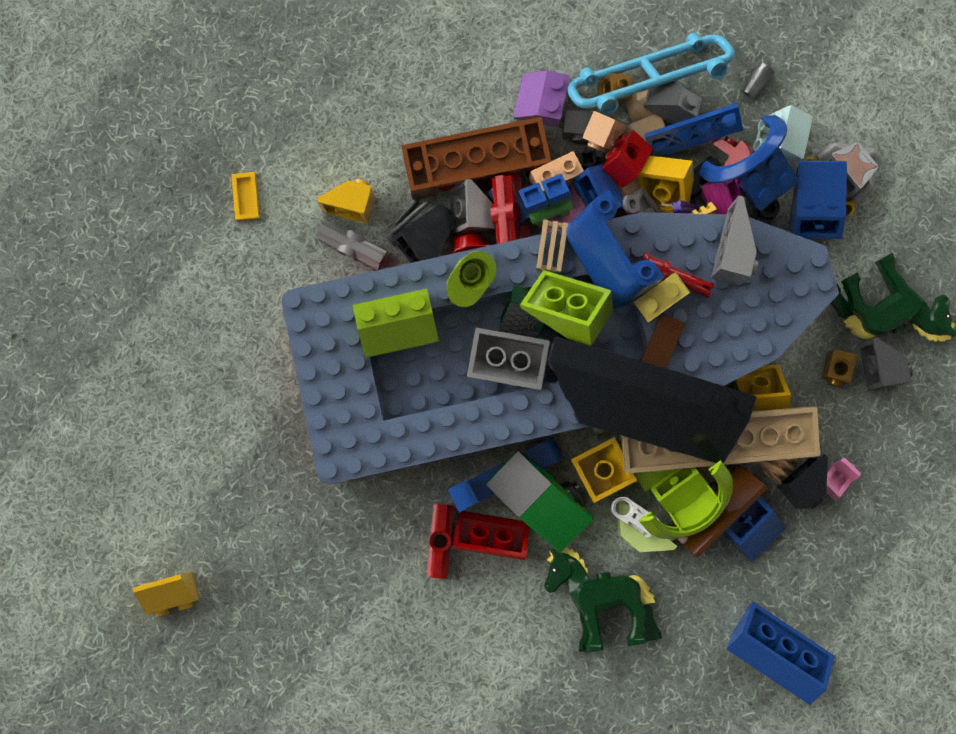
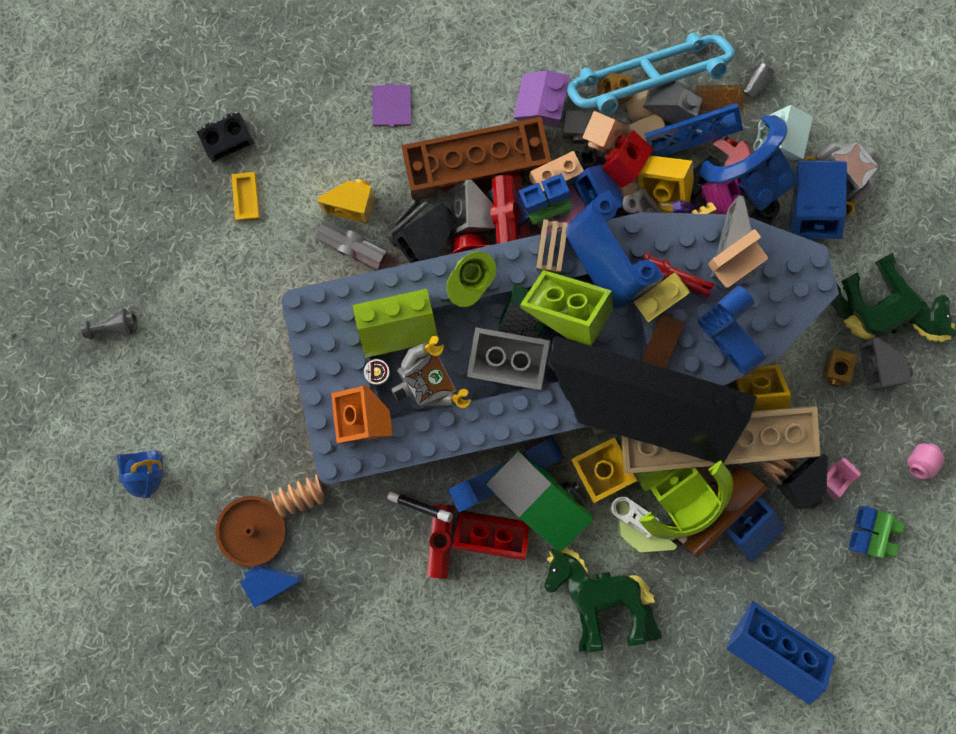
yellow slope [132,572,199,617] -> none
none -> dark grey piece [81,308,138,340]
none -> blue helmet [116,450,164,498]
none -> black brick [196,112,254,162]
none -> dark orange piece [216,496,287,566]
none -> blue slope [240,565,304,608]
none -> light nougat piece [271,474,325,518]
none -> orange slope [331,386,392,443]
none -> tile [364,359,390,385]
none -> medium lavender piece [372,83,411,128]
none -> black bar [388,491,453,523]
none -> torso [391,336,471,408]
none -> clear orange tile [695,84,744,110]
none -> blue beam [698,286,765,375]
none -> light nougat panel [708,229,768,288]
none -> hips [848,506,904,558]
none -> bright pink head [907,443,945,479]

